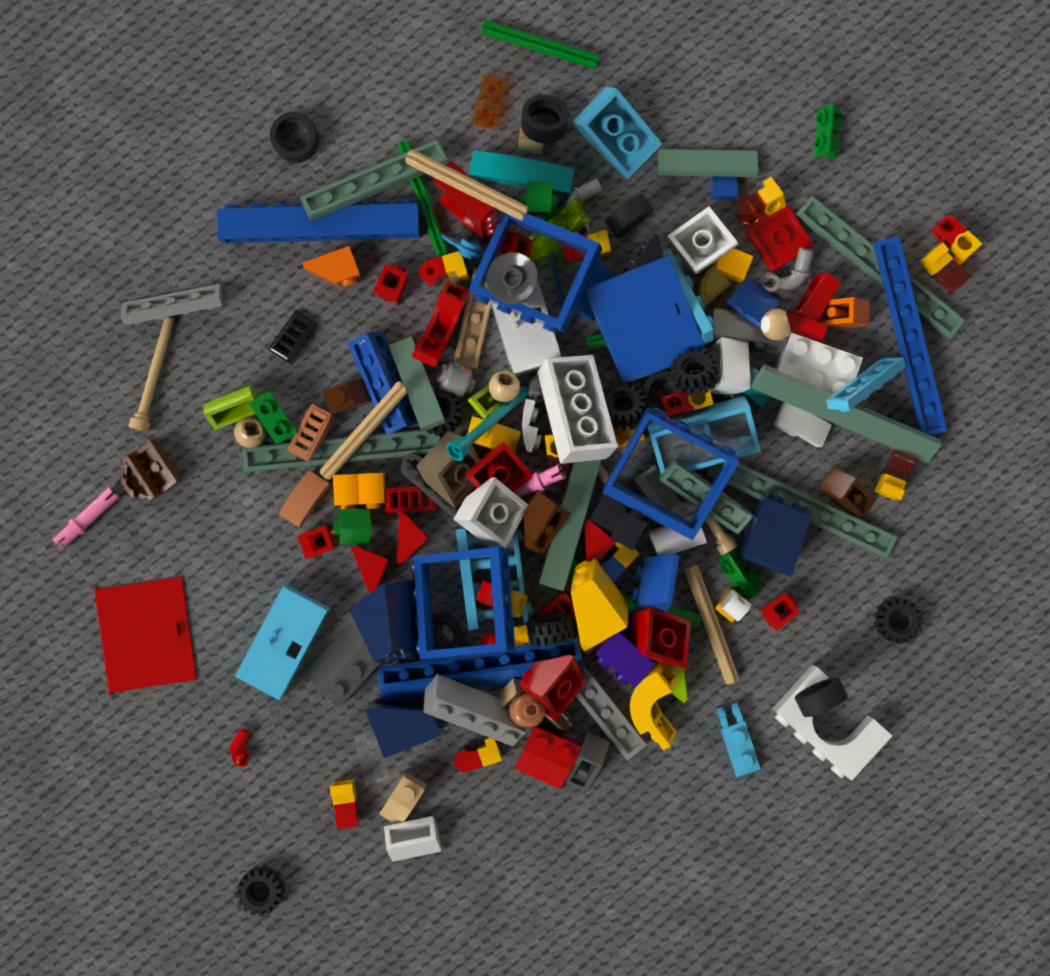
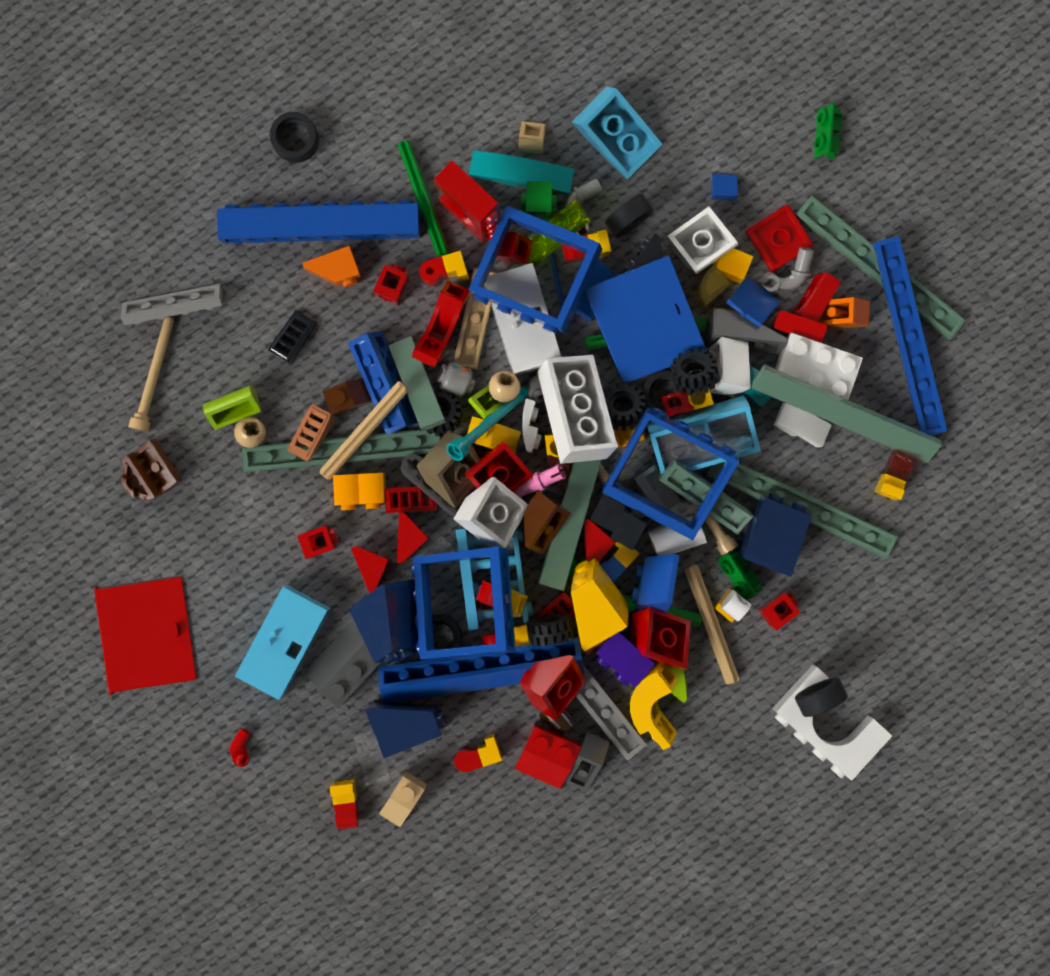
bright pink pin [53,486,120,549] -> none
black tyre [236,866,285,916] -> none
green hinge [249,391,298,445] -> none
nougat slope [279,470,329,528] -> none
sand green tile [300,139,448,222] -> none
green brick [333,509,372,545] -> none
white brick [384,816,441,862] -> none
tan axle [405,150,528,220] -> none
light grey brick [424,674,526,746] -> none
dark azure plate [441,234,485,260] -> none
clear orange slope [471,75,508,130] -> none
green axle [481,20,600,69] -> none
dark grey dish [487,252,538,304] -> none
tan slope [499,678,526,707] -> none
nougat head [509,693,546,728] -> none
black tyre [521,94,569,144] -> none
sand green tile [657,149,758,177] -> none
medium azure plate [662,248,716,344] -> none
medium azure hinge [716,703,760,777] -> none
leg [736,177,786,225] -> none
tan piece [761,309,791,341] -> none
reddish brown slope [819,467,876,519] -> none
medium azure plate [826,357,906,412] -> none
black tyre [874,598,924,644] -> none
leg [919,242,968,293] -> none
leg [931,215,982,265] -> none

